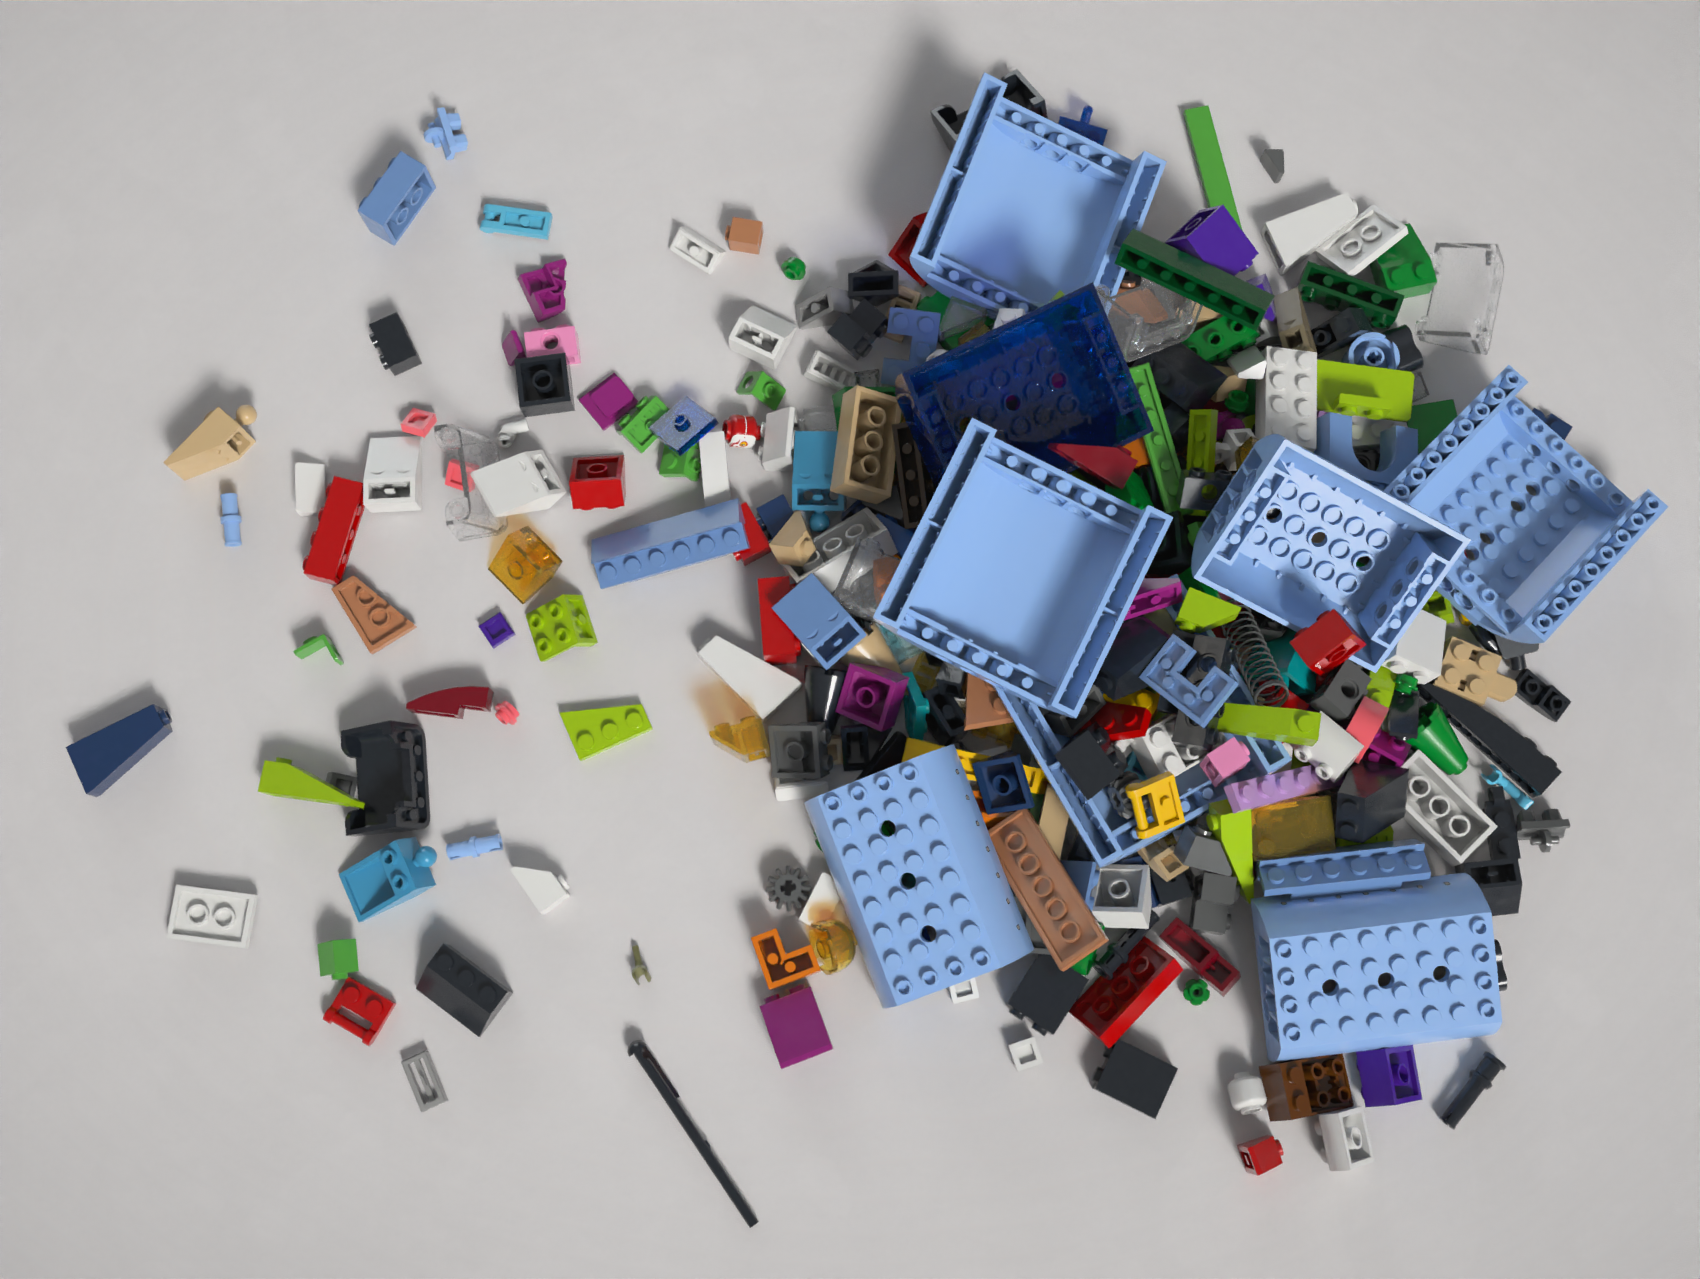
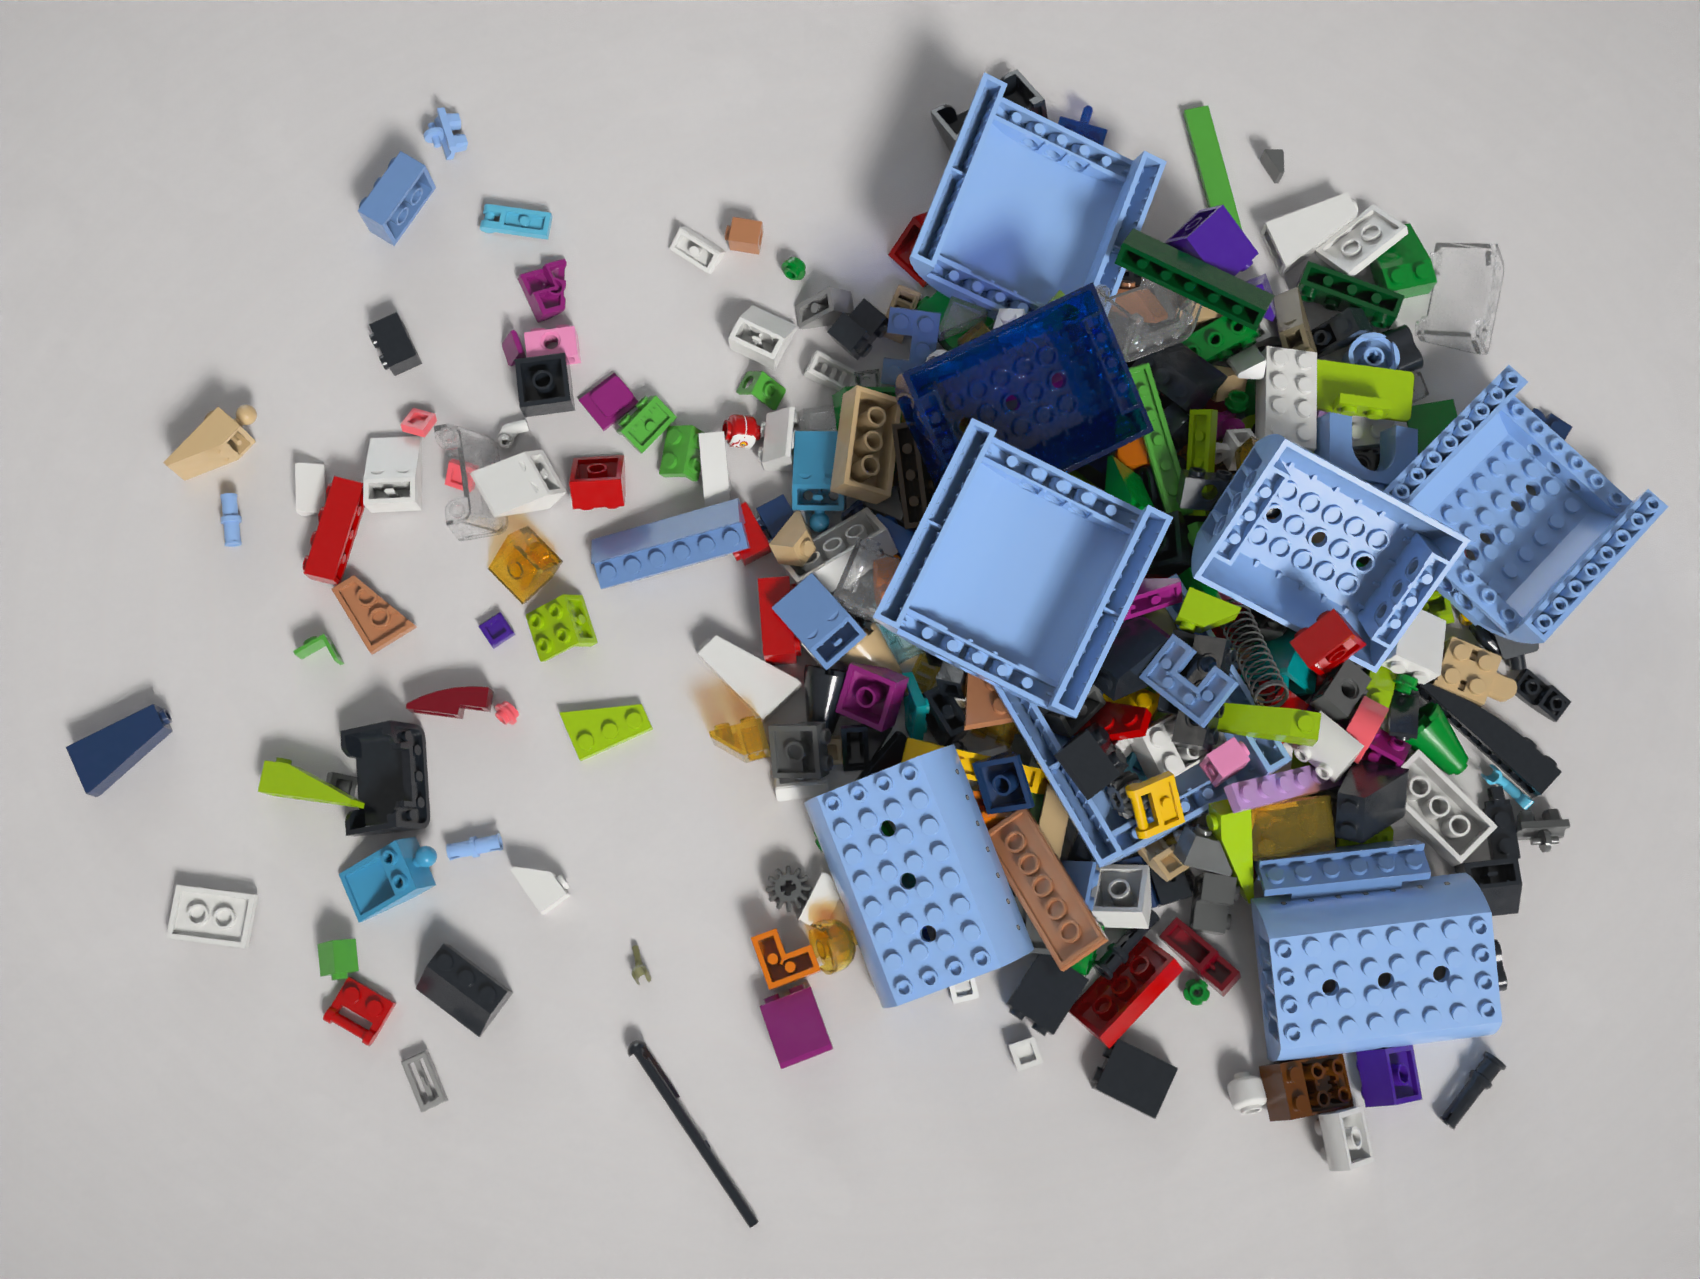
clear blue plate [649,396,719,456] -> none
black slope [848,260,899,307] -> none
dark red slope [1047,443,1138,489] -> none
red slope [1237,1135,1284,1176] -> none

